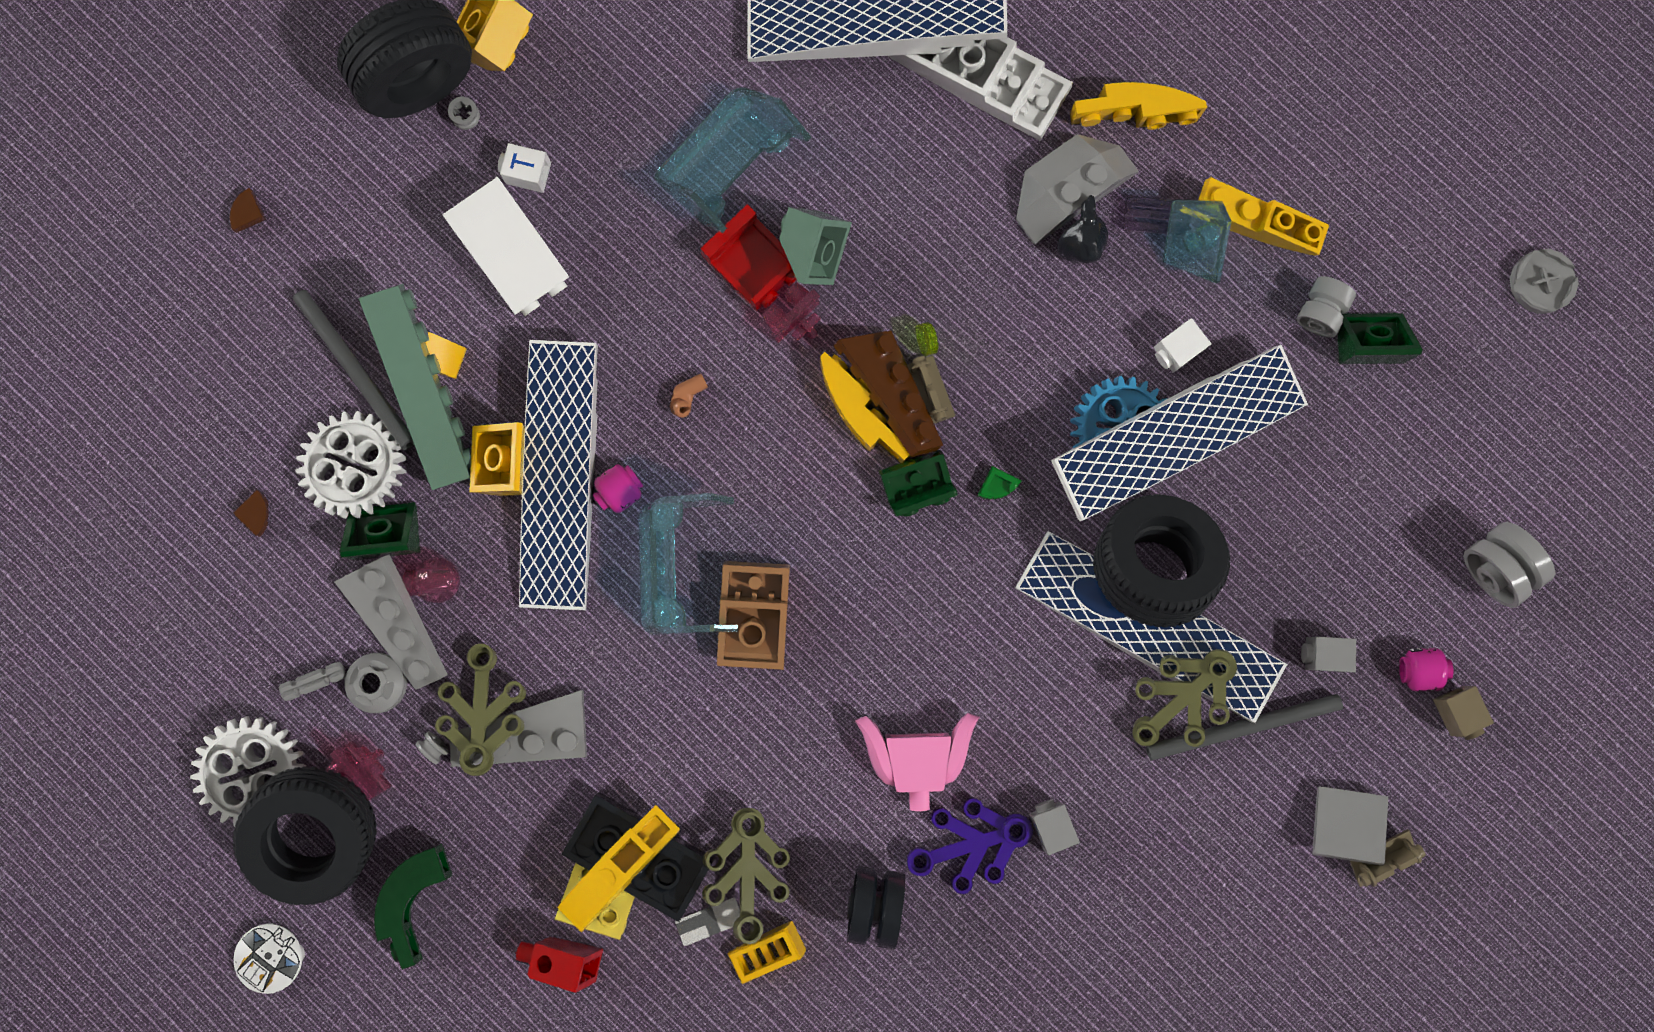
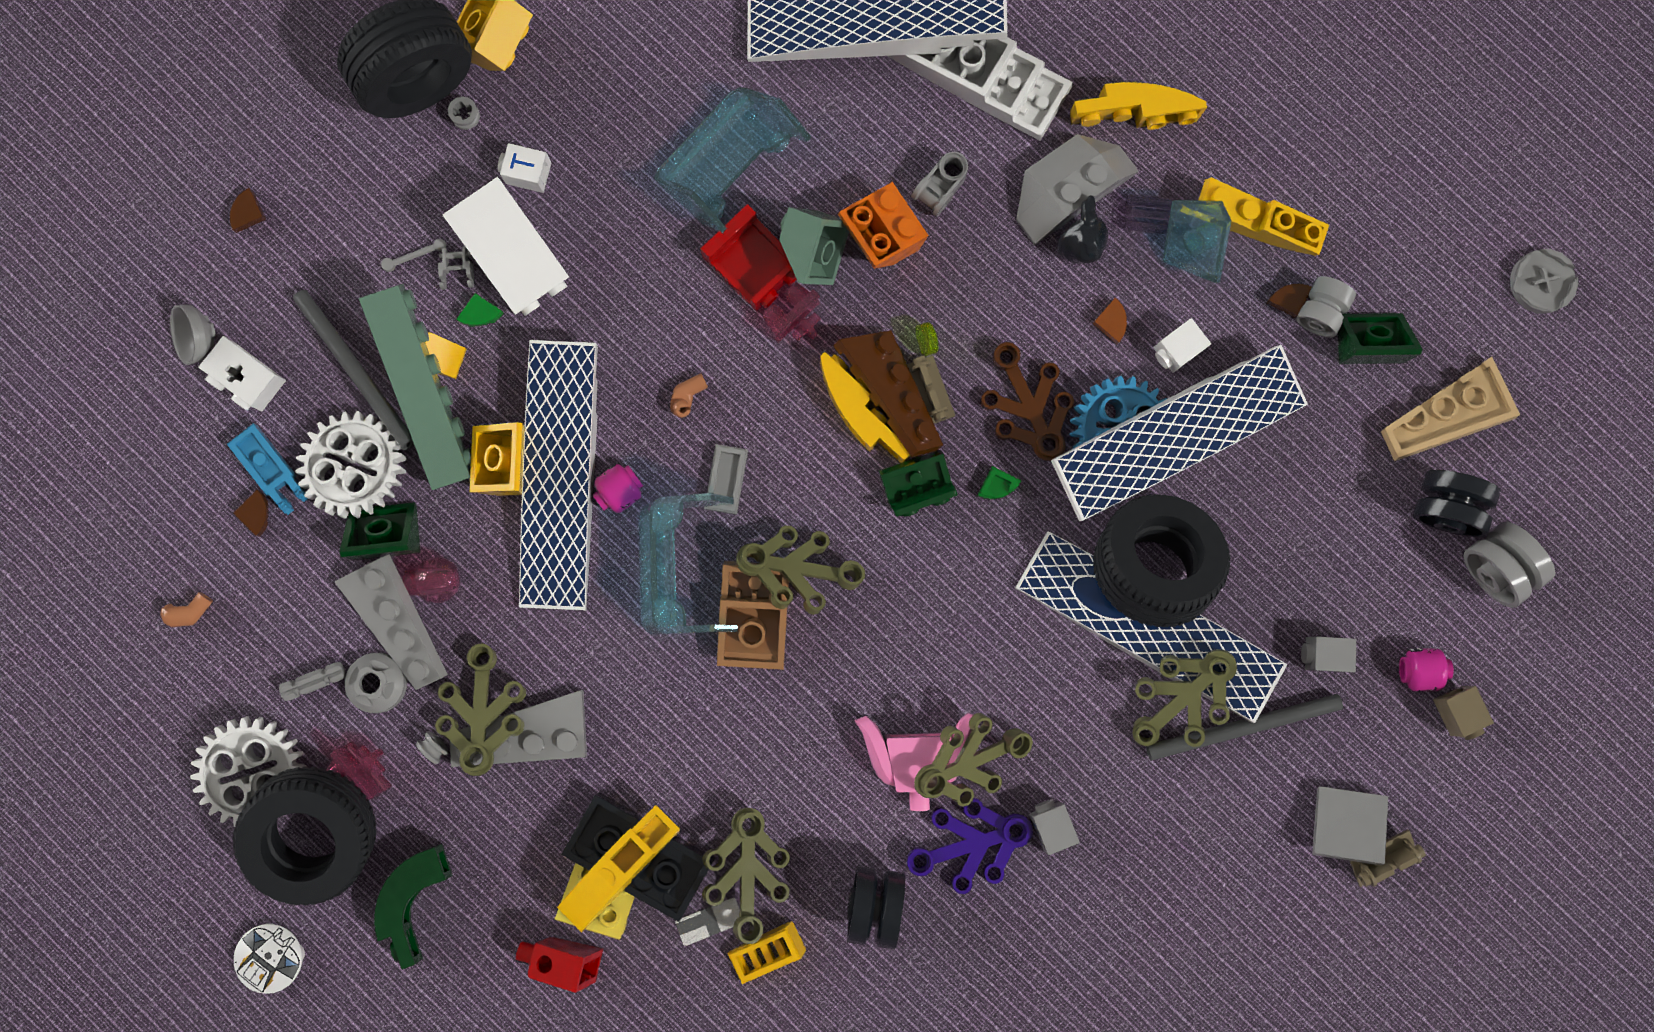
none -> nougat arm [160,592,213,627]
none -> light grey piece [170,304,216,365]
none -> white brick [199,336,286,411]
none -> dark azure hinge [227,423,308,515]
none -> light grey hinge [381,239,446,272]
none -> light grey piece [438,246,474,290]
none -> green tile [456,293,504,327]
none -> light grey tile [704,444,748,515]
none -> olive plant [736,525,865,615]
none -> orange slope [838,182,929,269]
none -> light grey piece [911,152,968,217]
none -> olive plant [914,713,1033,807]
none -> reddish brown plant [980,342,1074,461]
none -> dark orange tile [1093,297,1127,344]
none -> reddish brown tile [1266,284,1312,318]
none -> tan wing [1381,357,1520,461]
none -> black wheel [1413,470,1501,538]

